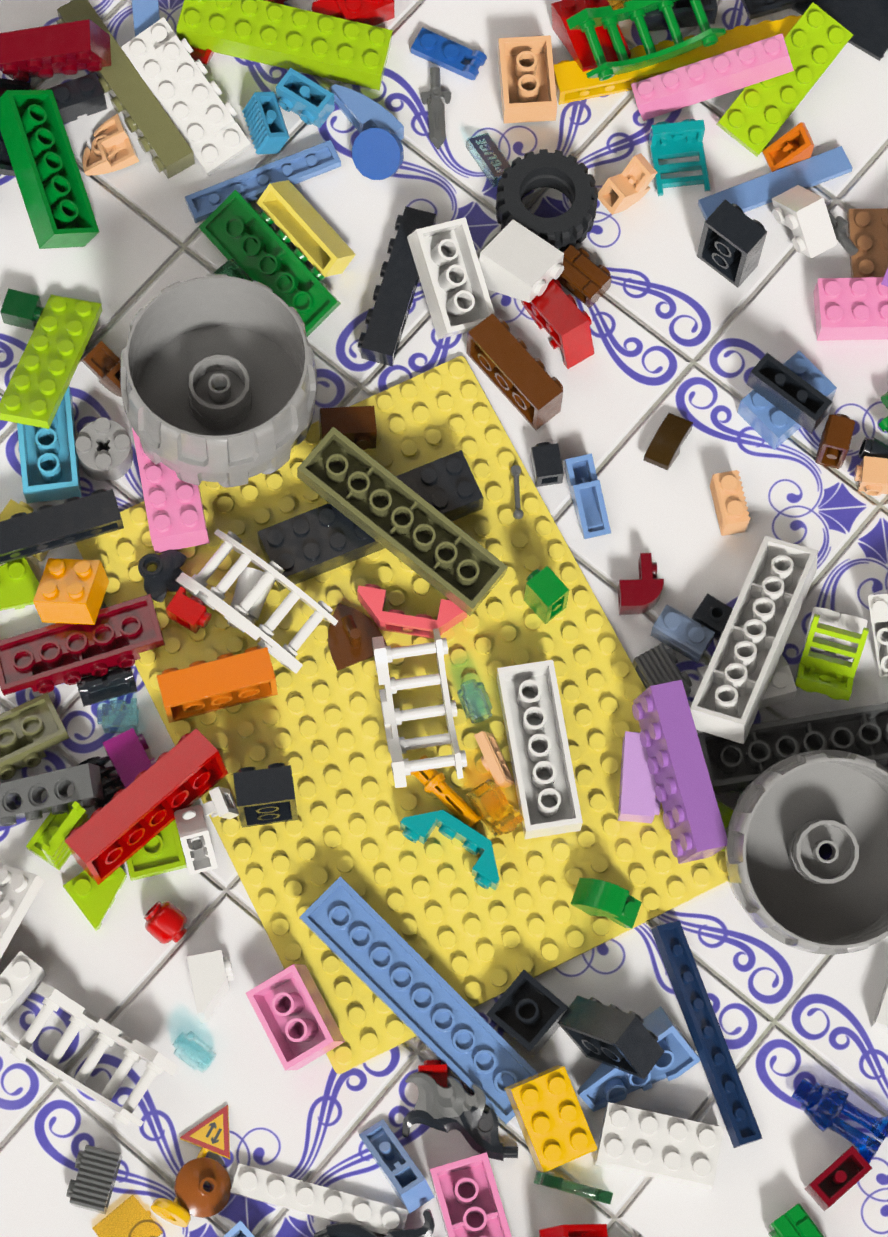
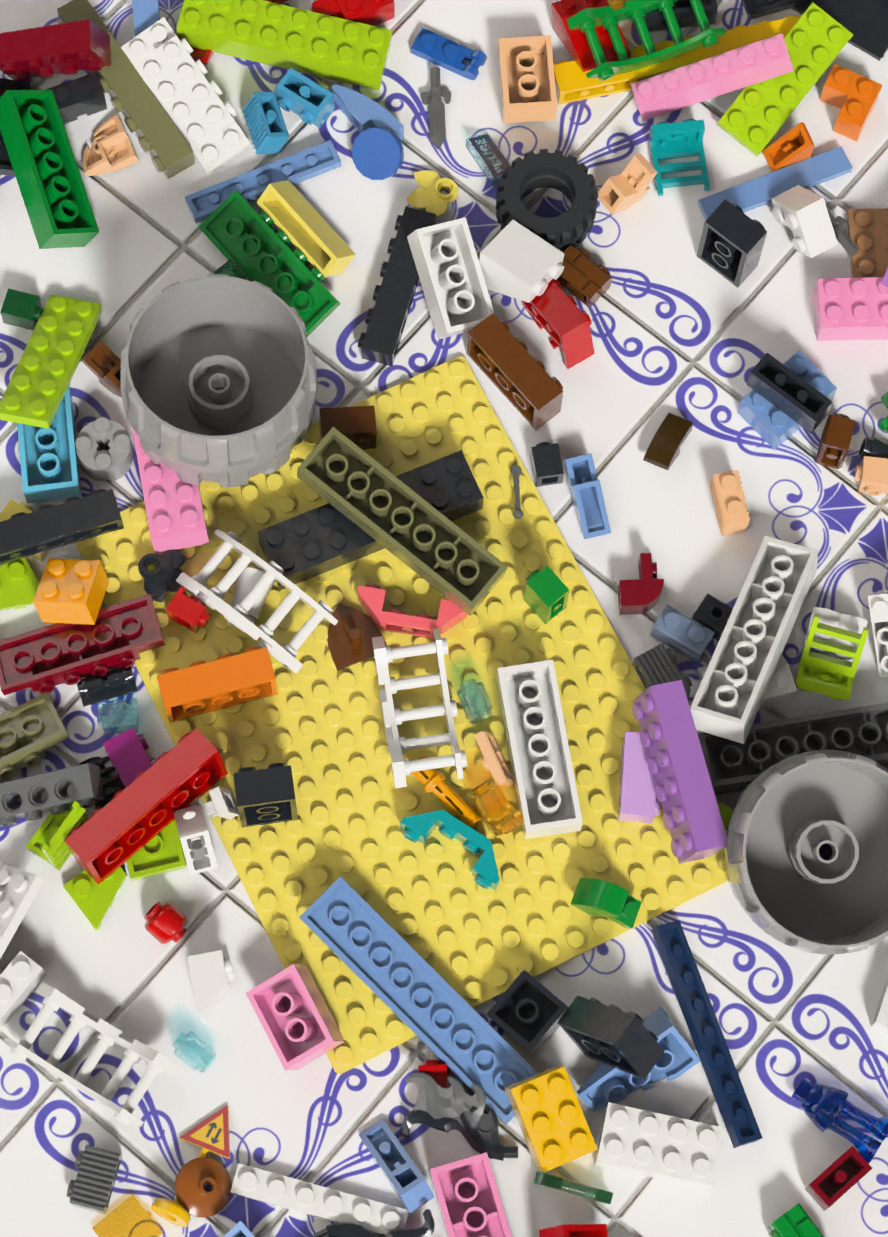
none -> light yellow plate [407,170,459,217]
none -> orange brick [820,64,882,142]

